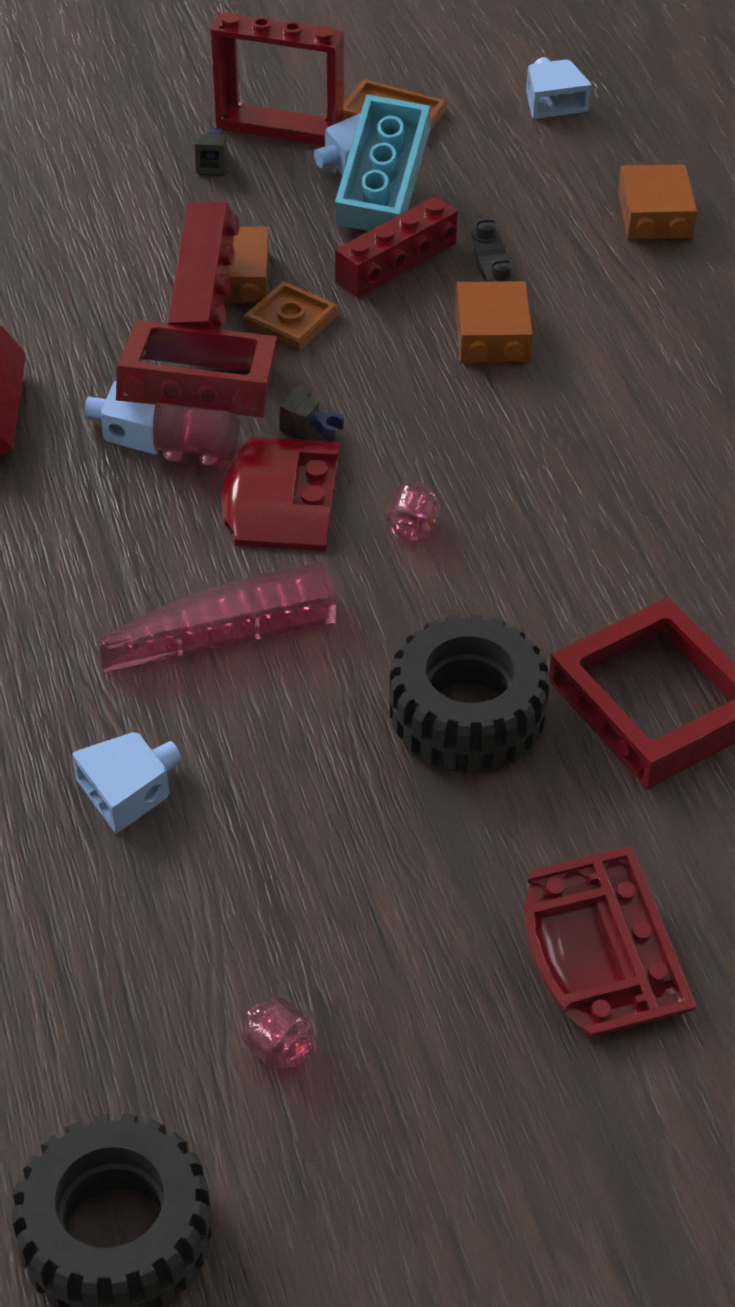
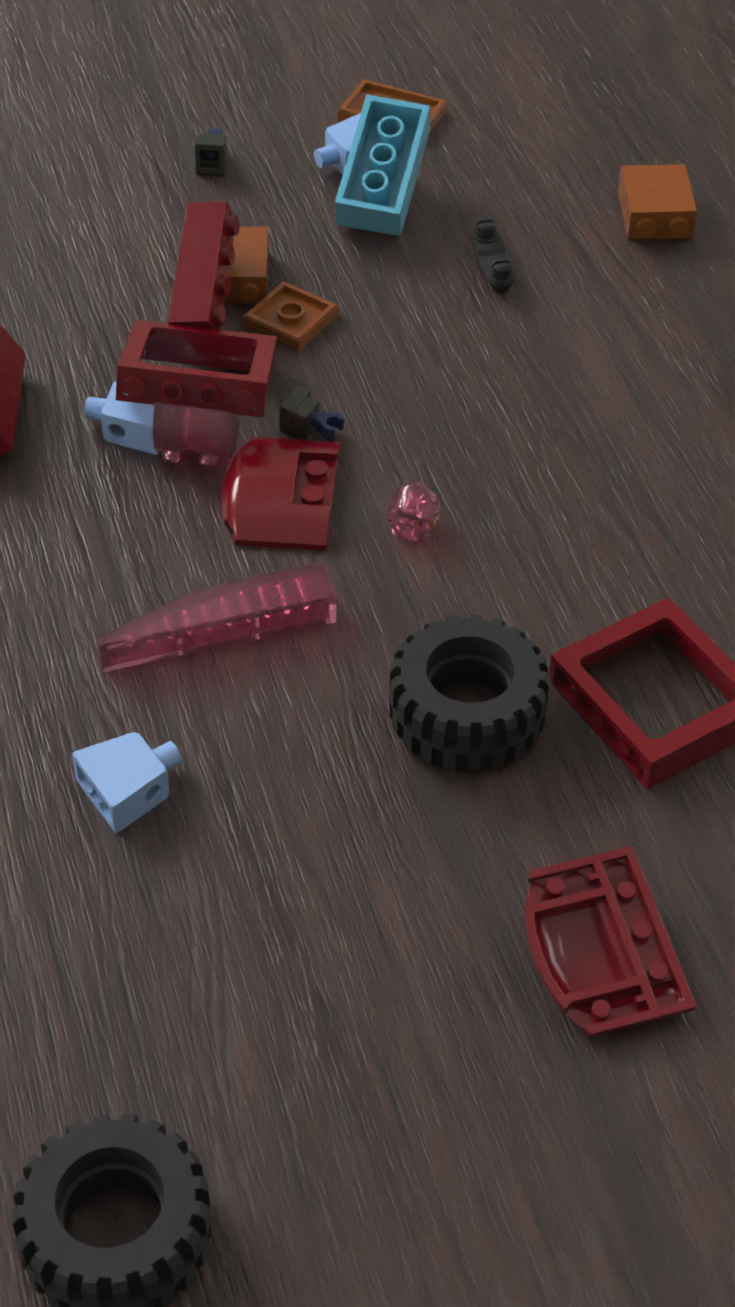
dark red piece [211,12,344,146] -> none
clear pink head [243,998,313,1069] -> none
dark red brick [335,196,458,298] -> none
dark orange brick [455,281,533,363] -> none
light blue torso [526,57,591,119] -> none

